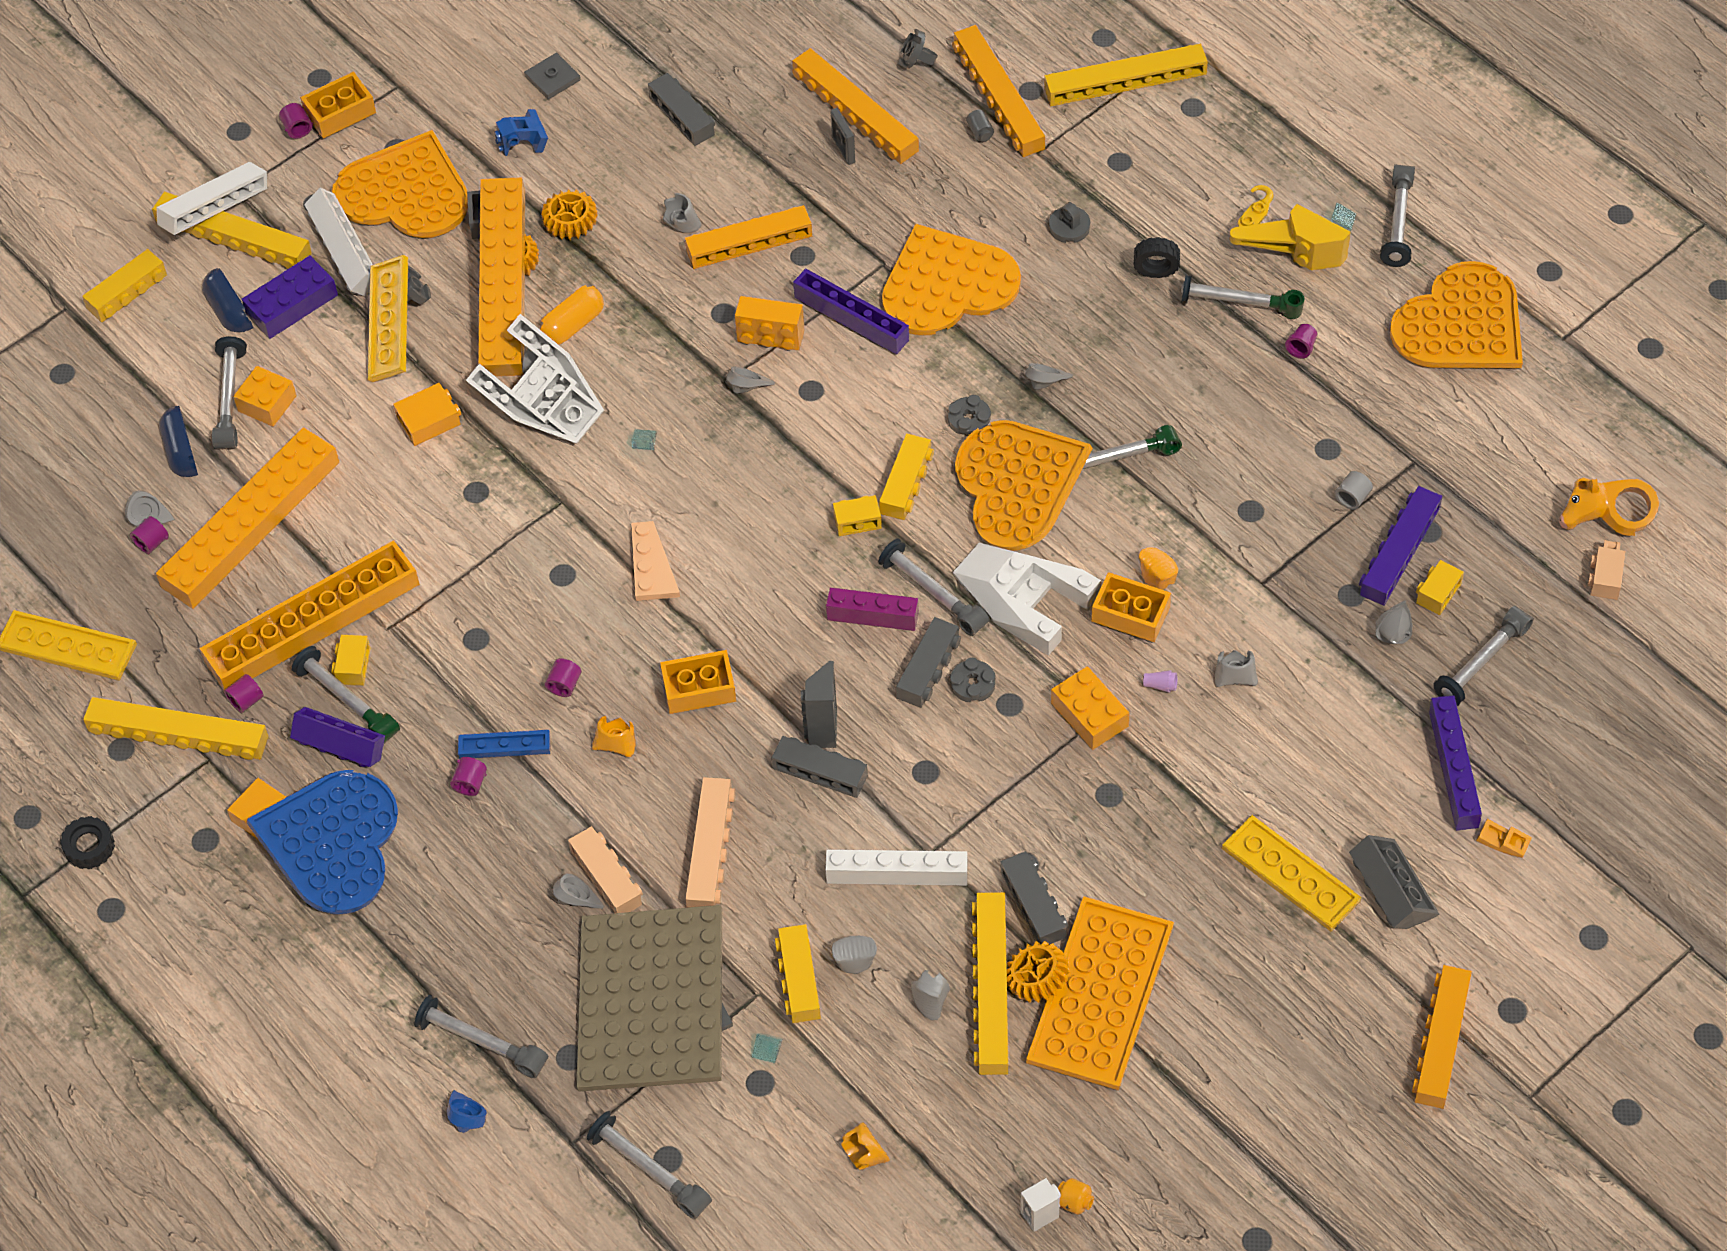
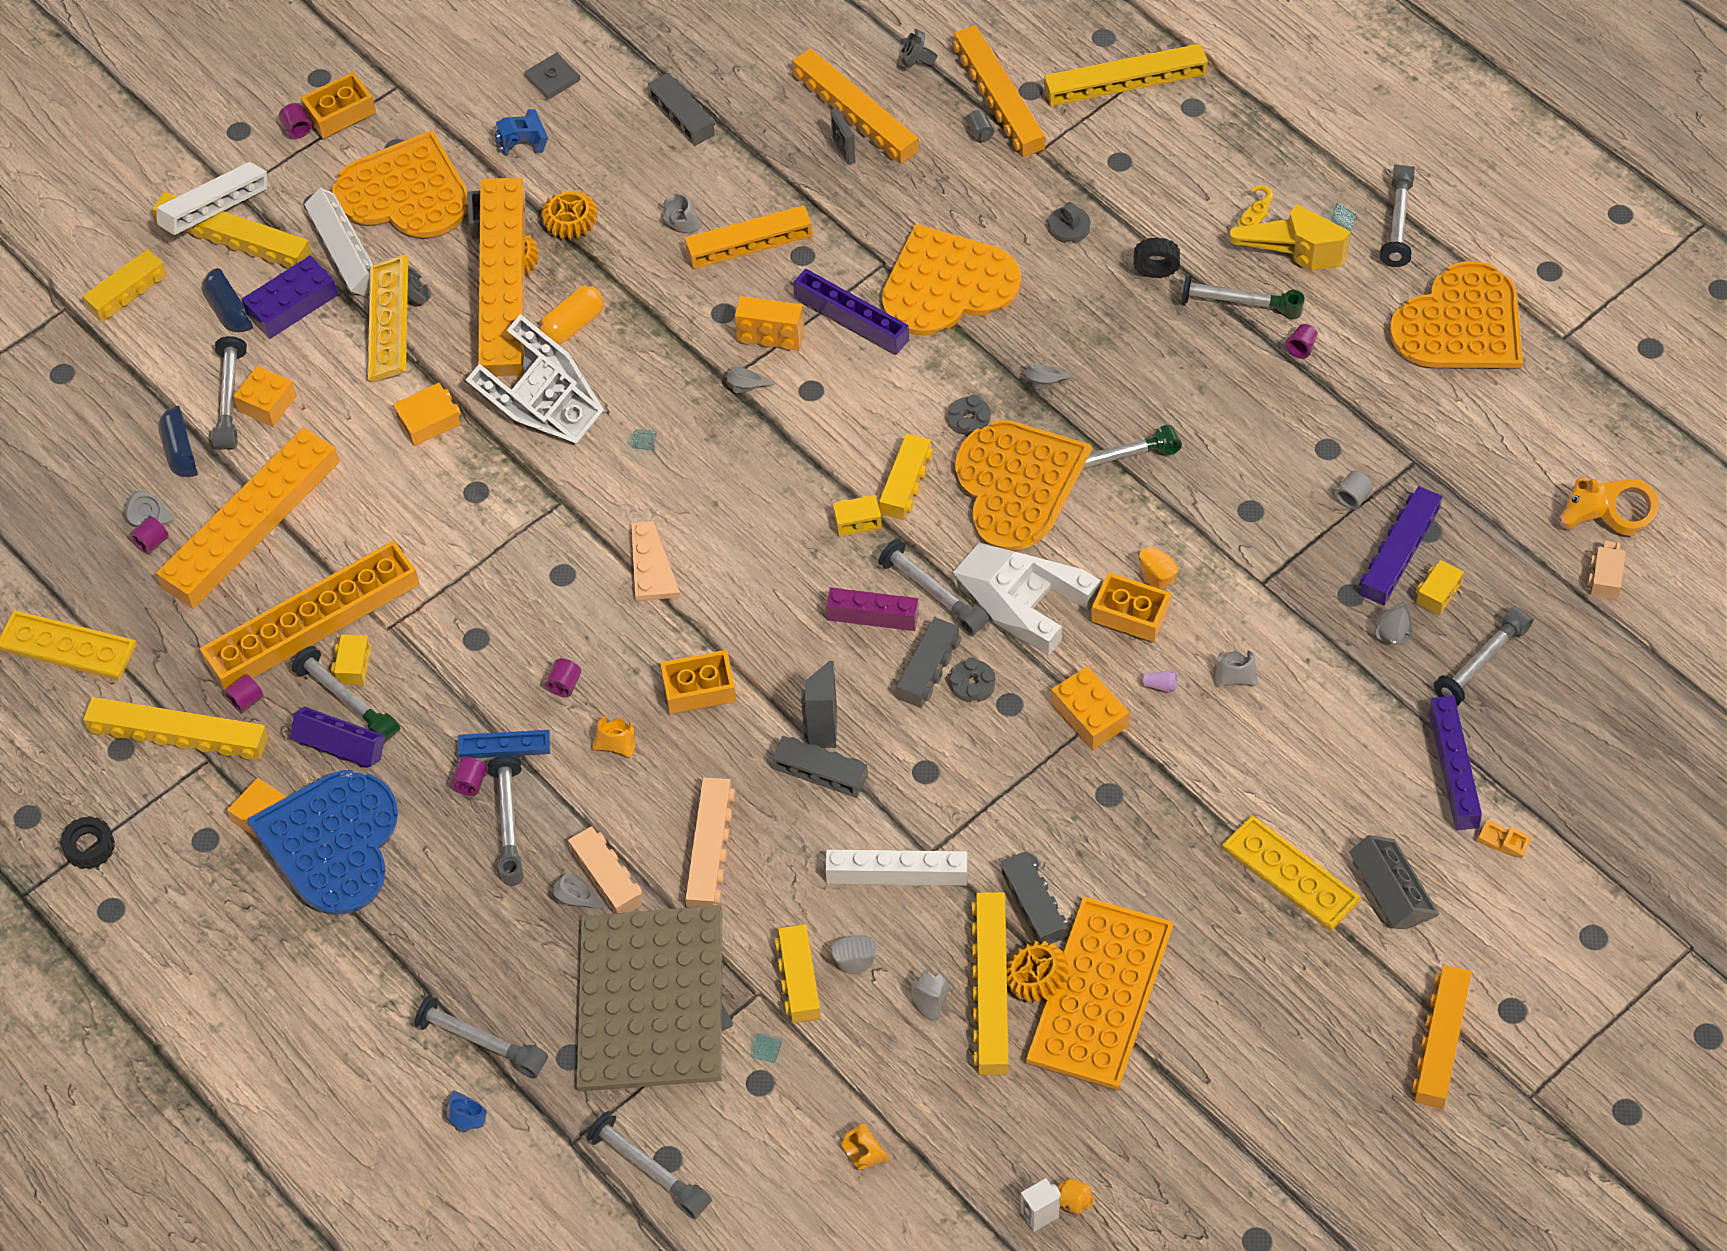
none -> piece [487,756,524,886]

